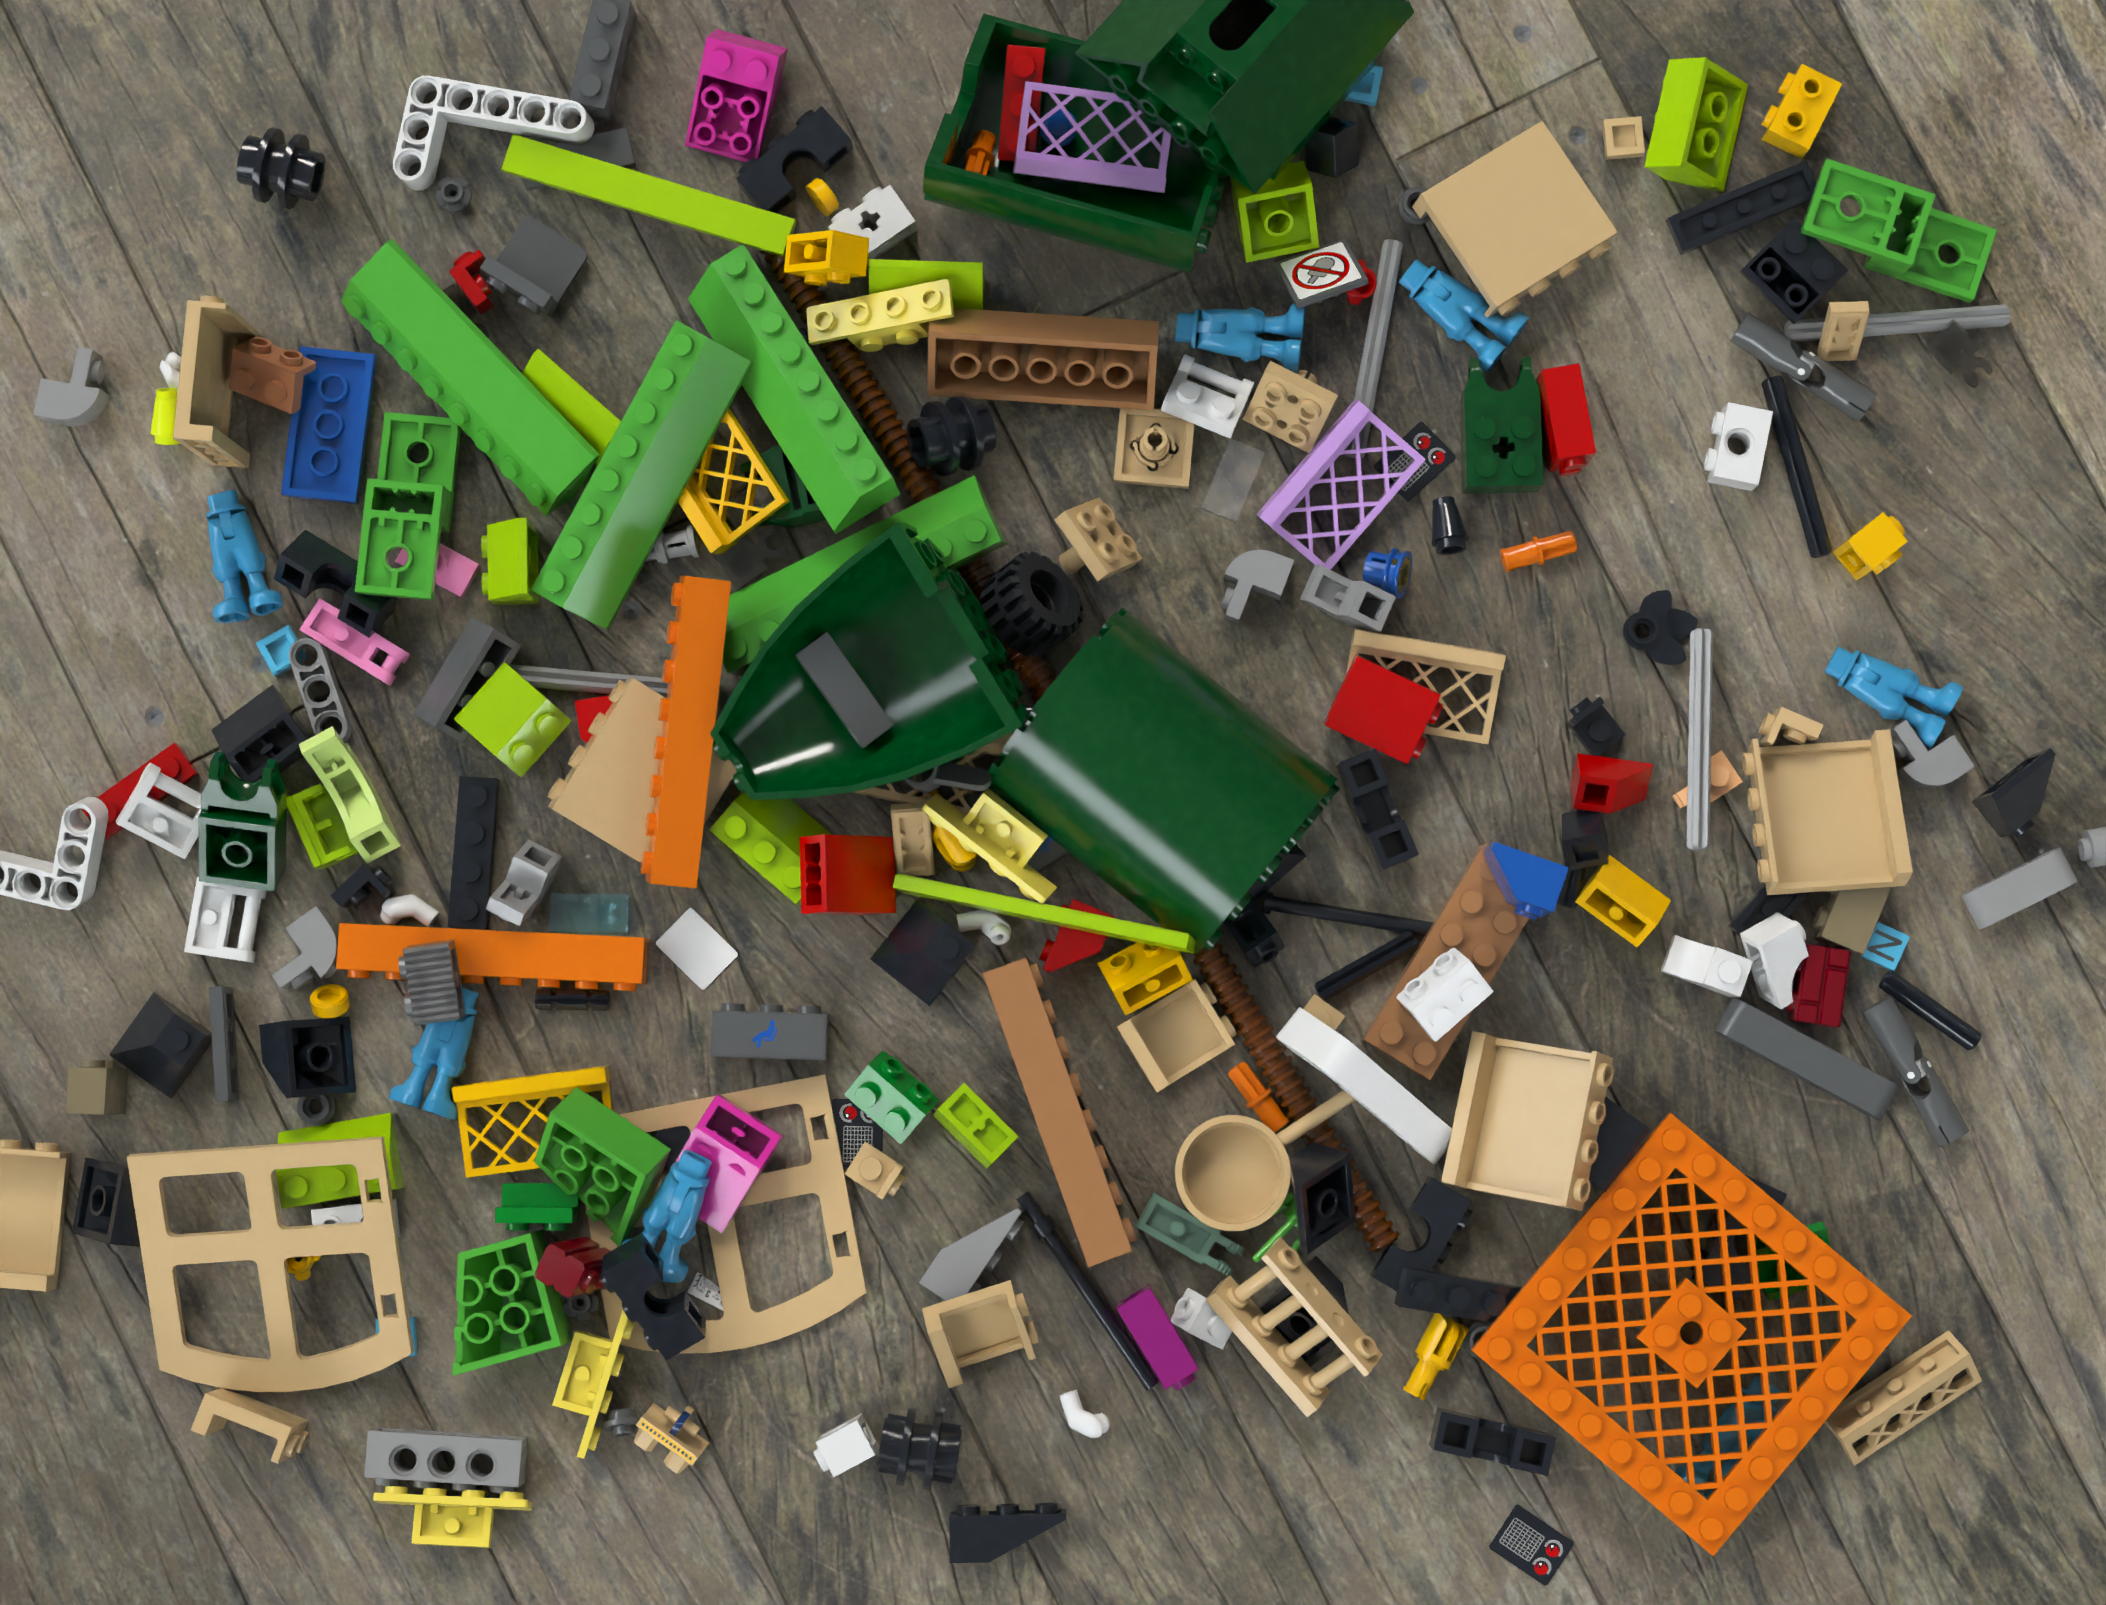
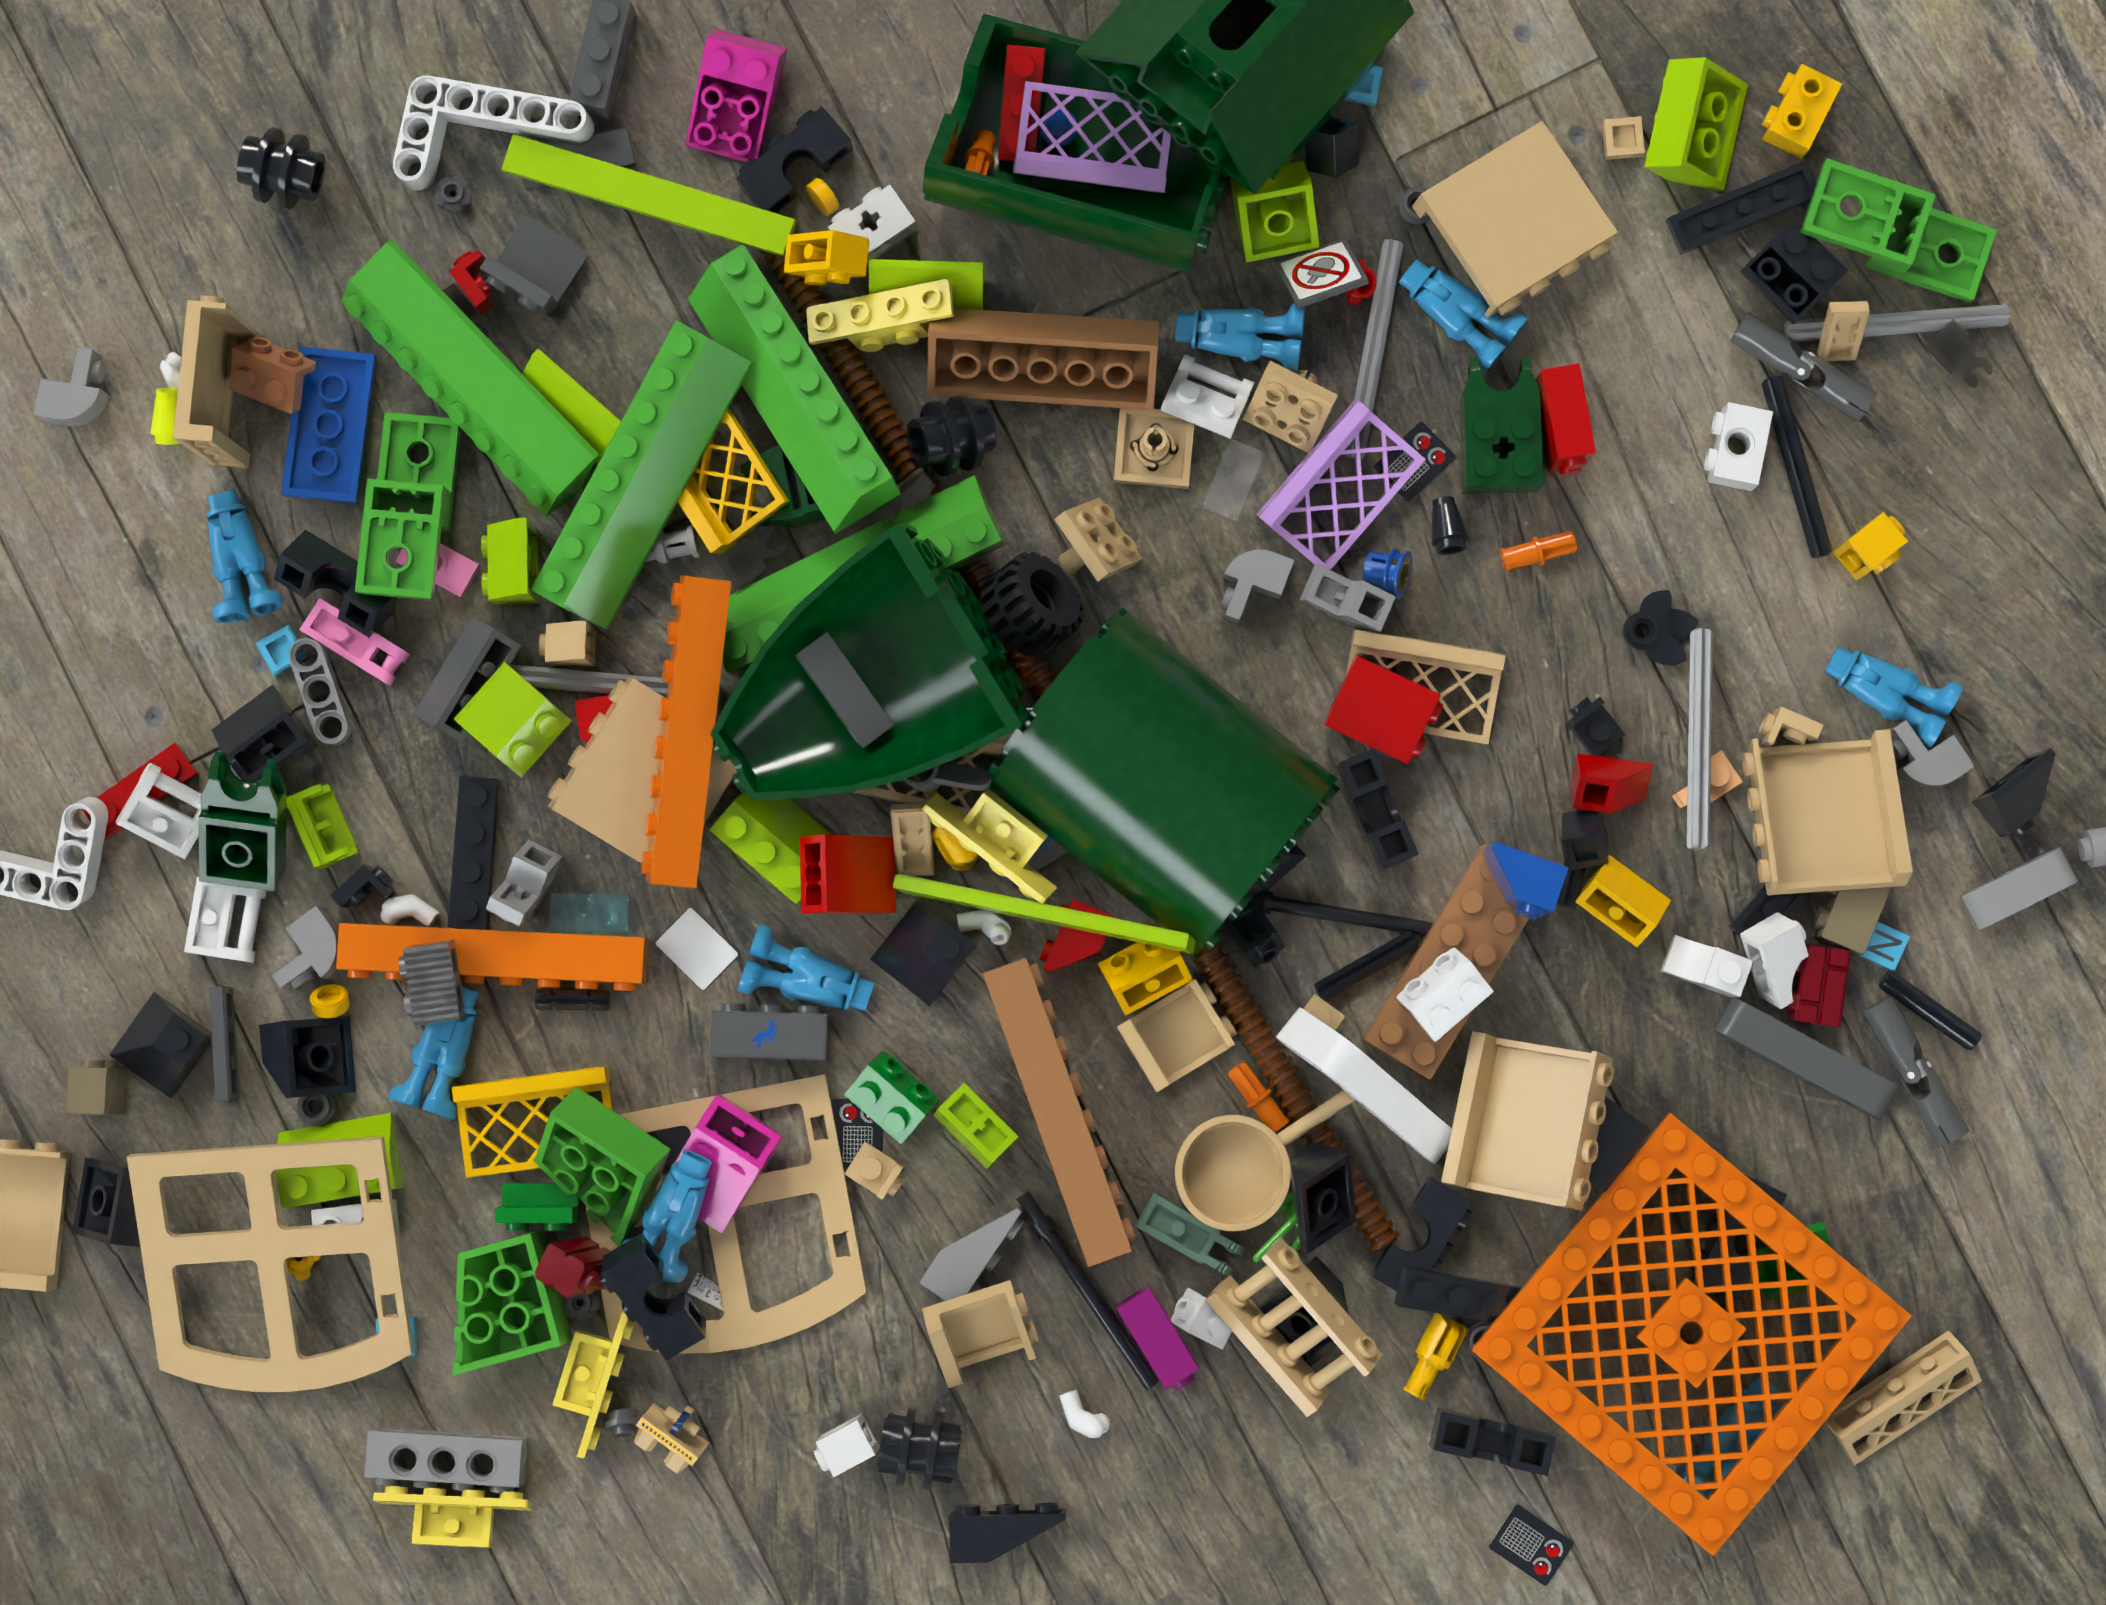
tan panel [191,1388,310,1464] -> none
yellowish green arch [299,726,401,864] -> none
none -> tan slope [539,621,597,667]
none -> dark azure piece [737,924,875,1011]
none -> clear smoke plate [874,467,936,526]

